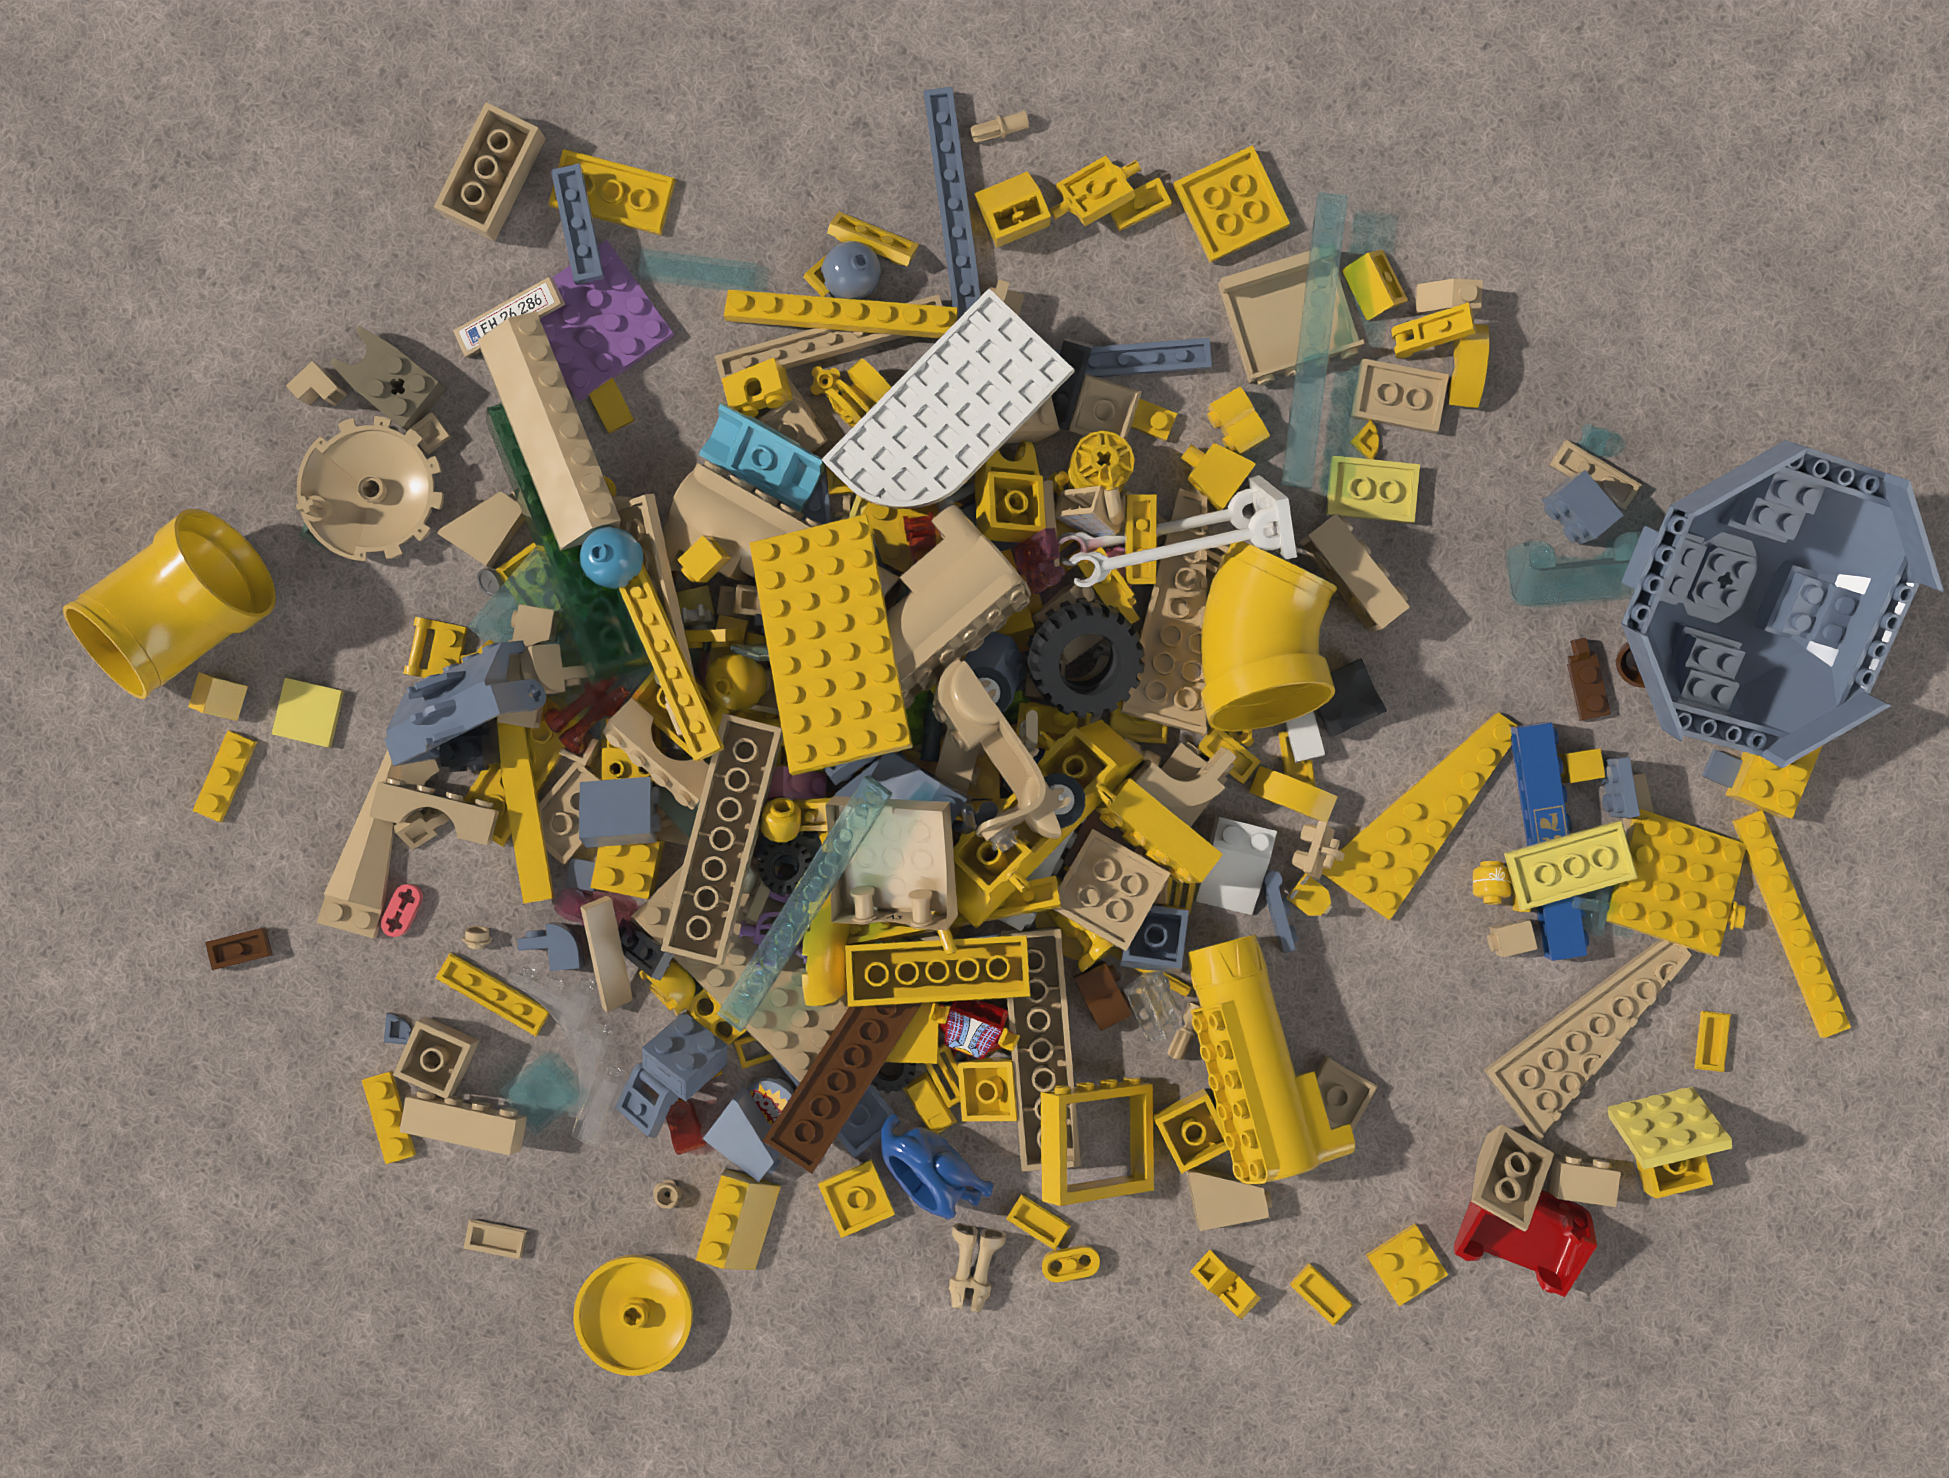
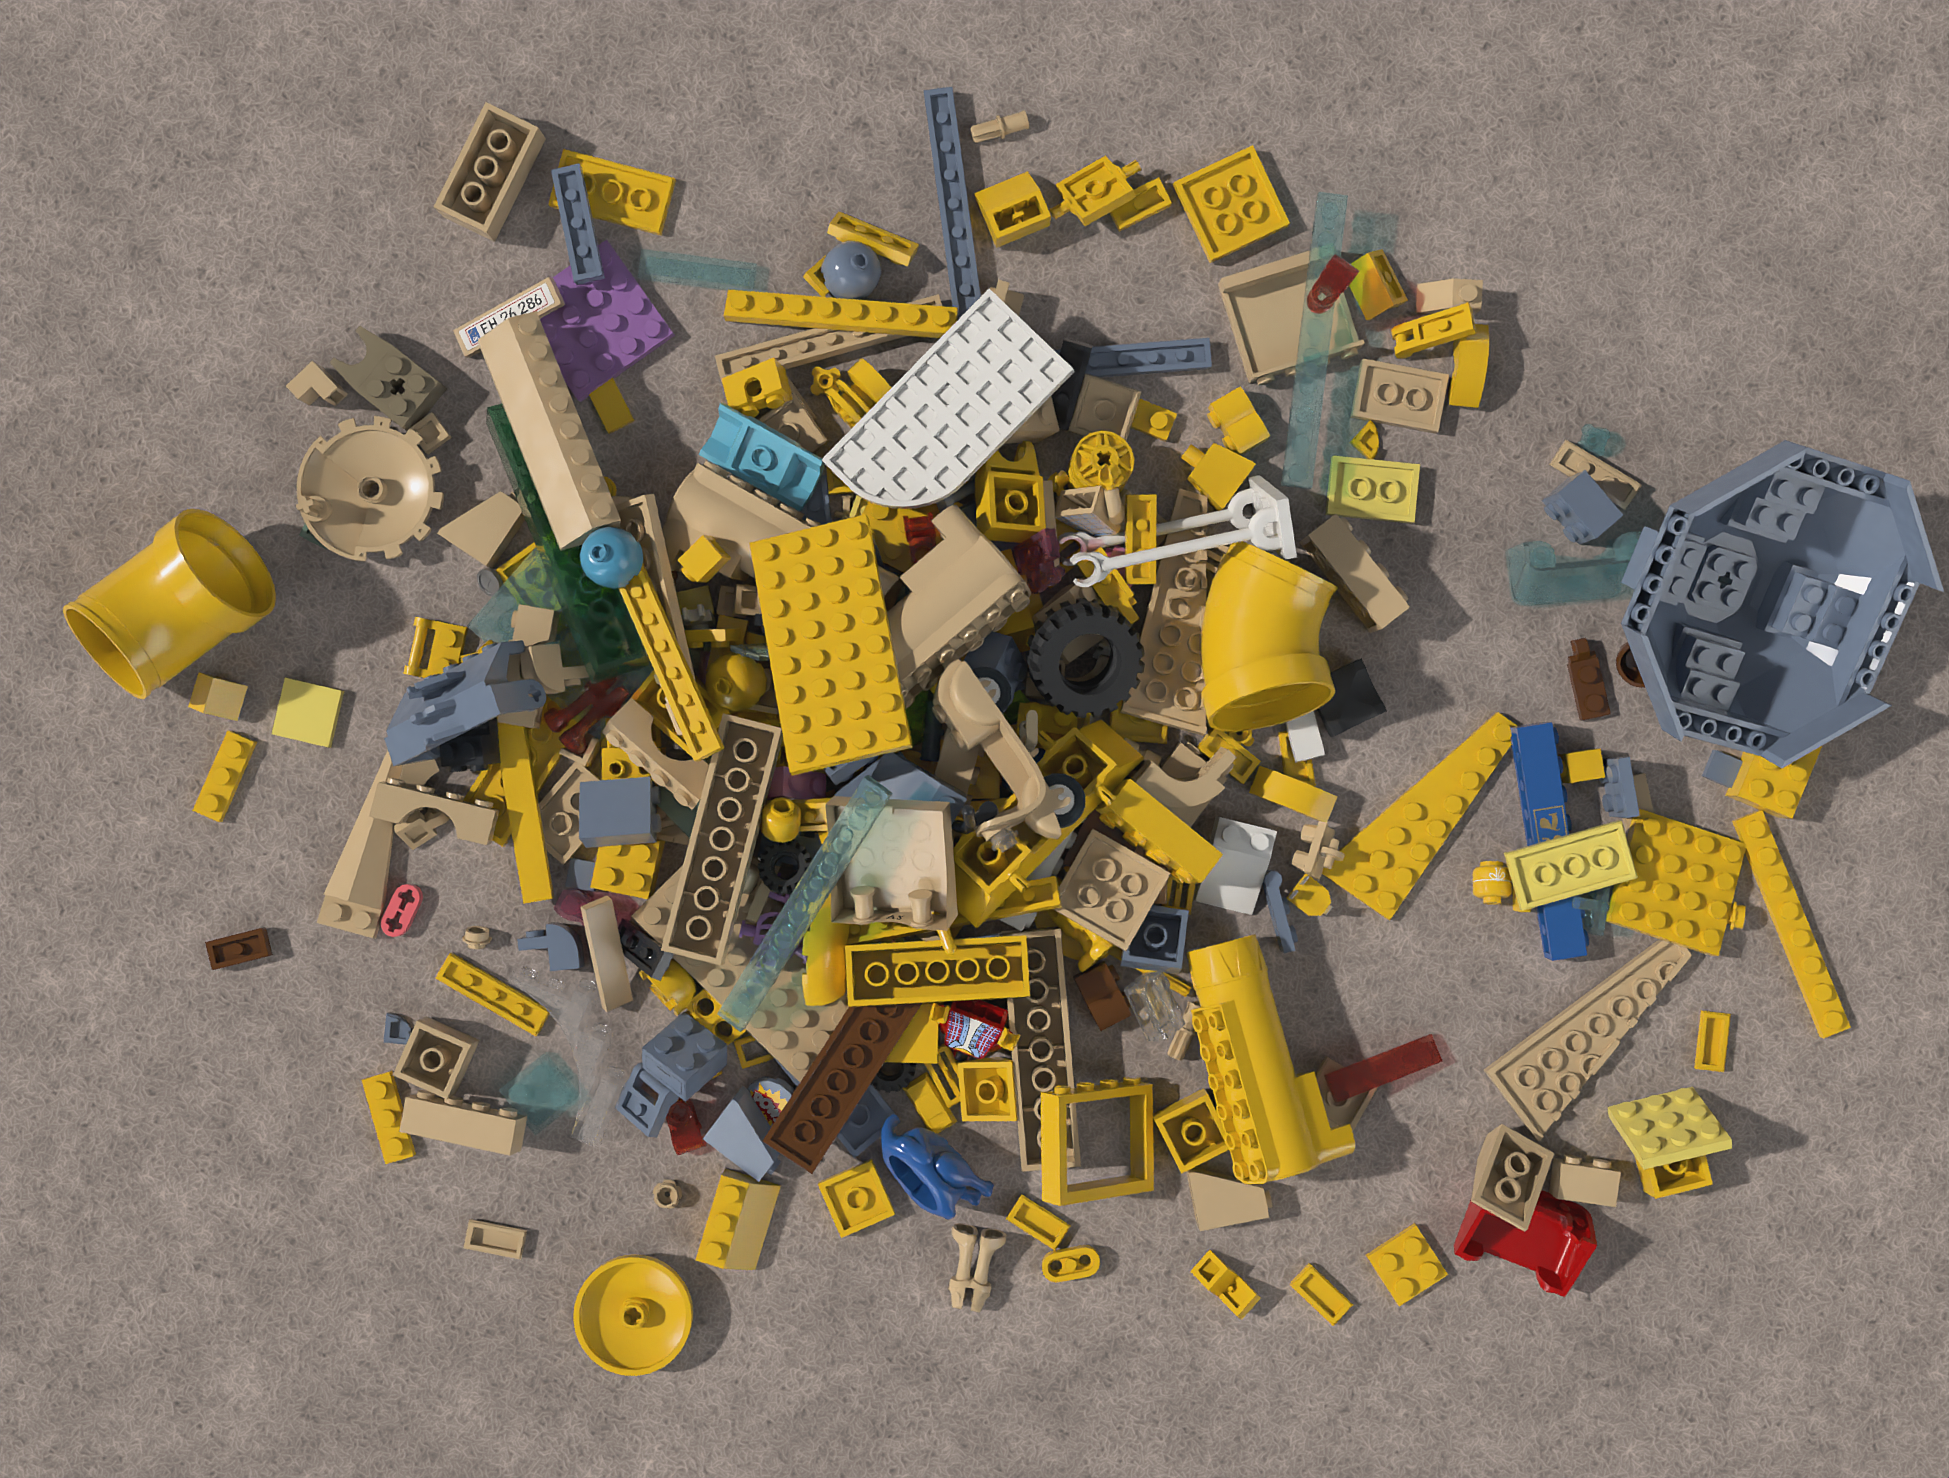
tan brick [1487,918,1538,957] -> none
none -> clear red piece [1306,253,1359,314]
none -> clear red tile [1324,1034,1443,1103]

